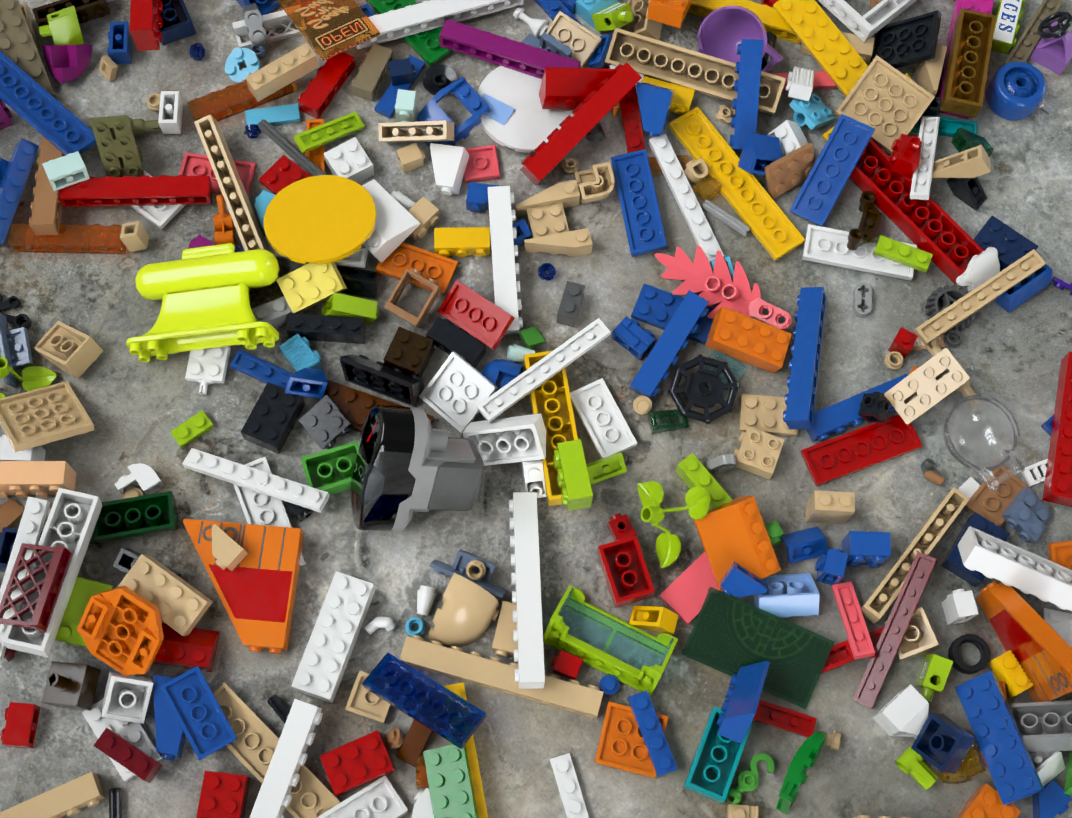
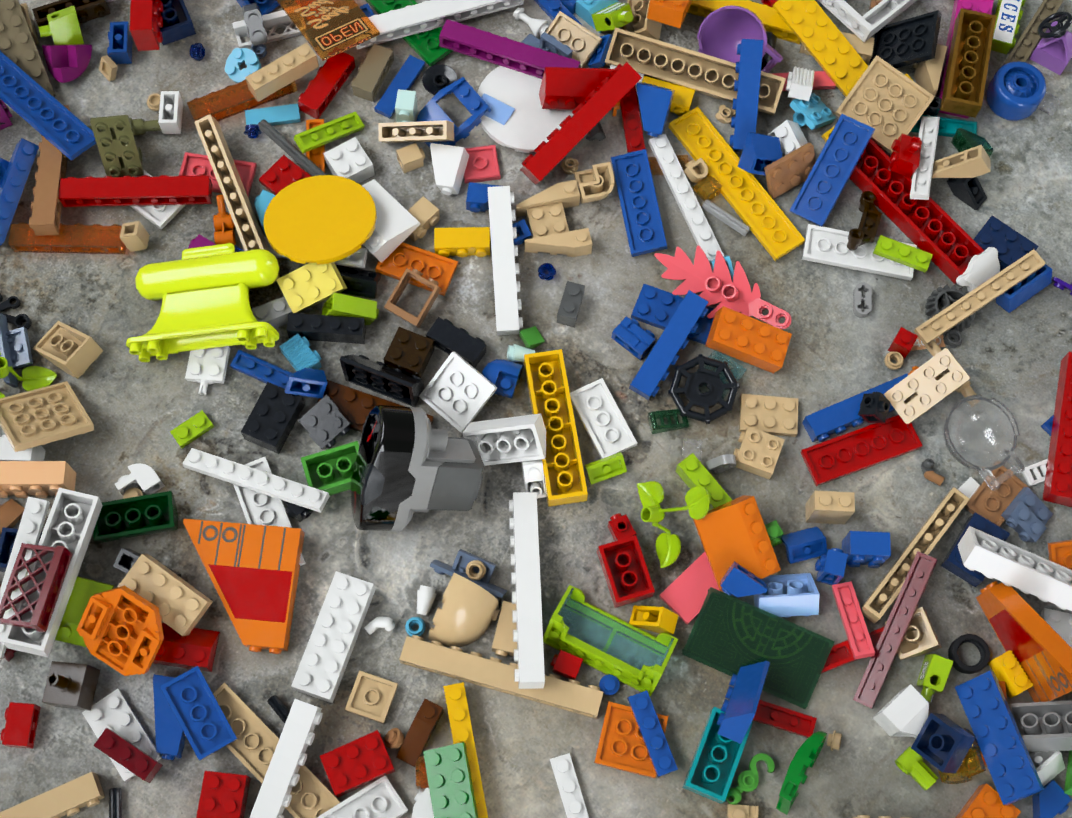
light aqua brick [42,151,90,191] -> none
white slope [101,671,153,724] -> none
tan slope [212,524,248,571] -> none
clear blue plate [362,652,487,749] -> none
dark blue brick [388,58,416,86] -> none
white cone [391,191,416,211] -> none
plate [437,280,515,350] -> none
white plate [477,318,611,422] -> none
lime brick [553,439,593,511] -> none
tan plate [633,395,652,415] -> none
blue brick [783,287,827,429] -> none
white brick [941,589,979,625] -> none

